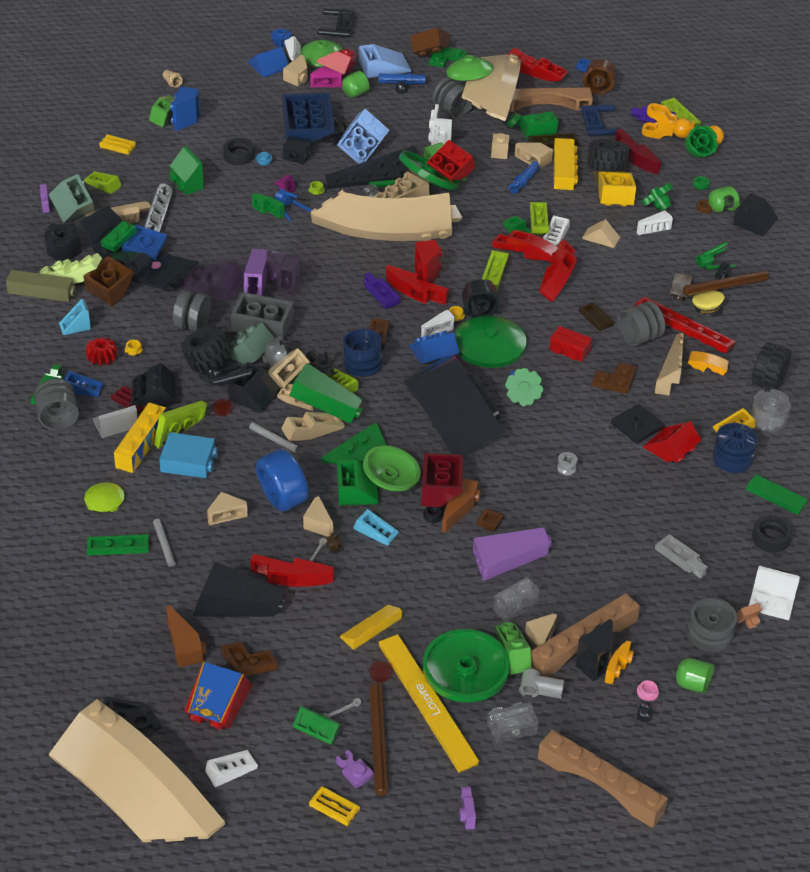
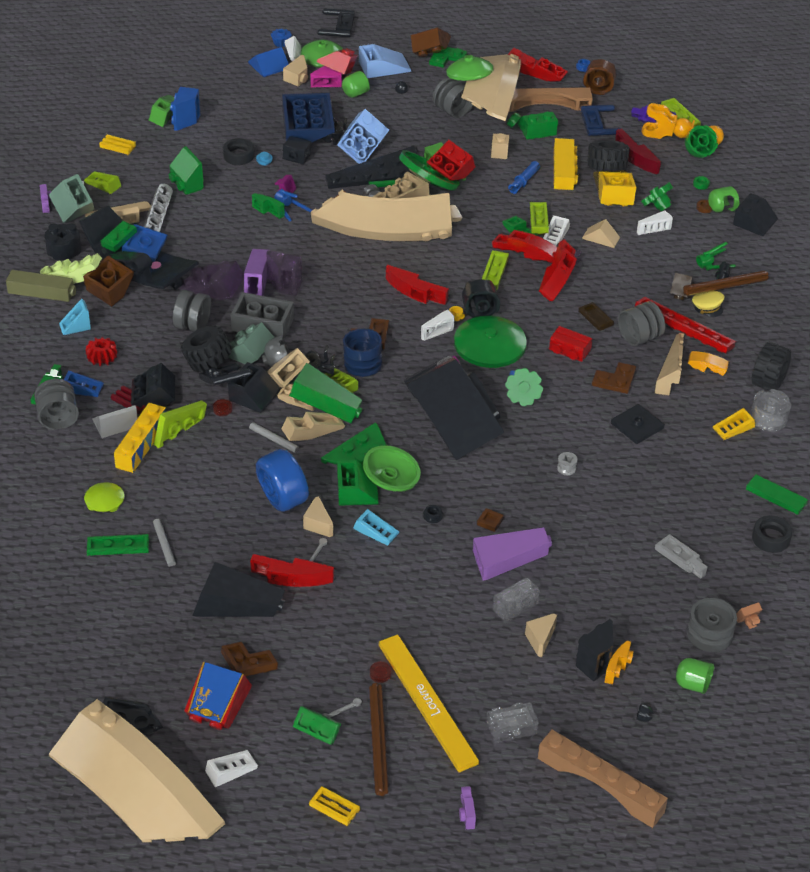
yellow plate [125,340,143,356] -> none
dark azure brick [159,432,218,478] -> none
tan cone [163,70,182,88] -> none
dark orange slope [166,606,206,667] -> none
tan slope [207,492,248,525] -> none
lime plate [308,181,325,195] -> none
dark brown plate [326,533,342,552] -> none
medium lavender plate [336,750,374,789] -> none
yellow slope [340,605,402,650] -> none
dark purple hinge [363,272,401,309] -> none
blue pin [379,73,426,85] -> none
blue slope [409,330,459,364] -> none
red slope [414,240,442,283] -> none
dark red slope [421,453,463,507] -> none
green dish [423,629,510,703] -> none
white bracket [428,104,452,145] -> none
dark orange slope [442,479,481,532] -> none
bright green slope [495,622,531,674] -> none
tan slope [515,143,553,170] -> none
light grey piece [519,669,564,699] -> none
dark brown tile [528,133,578,148] -> none
medium nougat arch [531,593,640,677] -> none
bright pink plate [637,680,659,701] -> none
red slope [643,421,701,463] -> none
dark blue wheel [713,423,757,473] -> none
white bracket [749,566,800,620] -> none

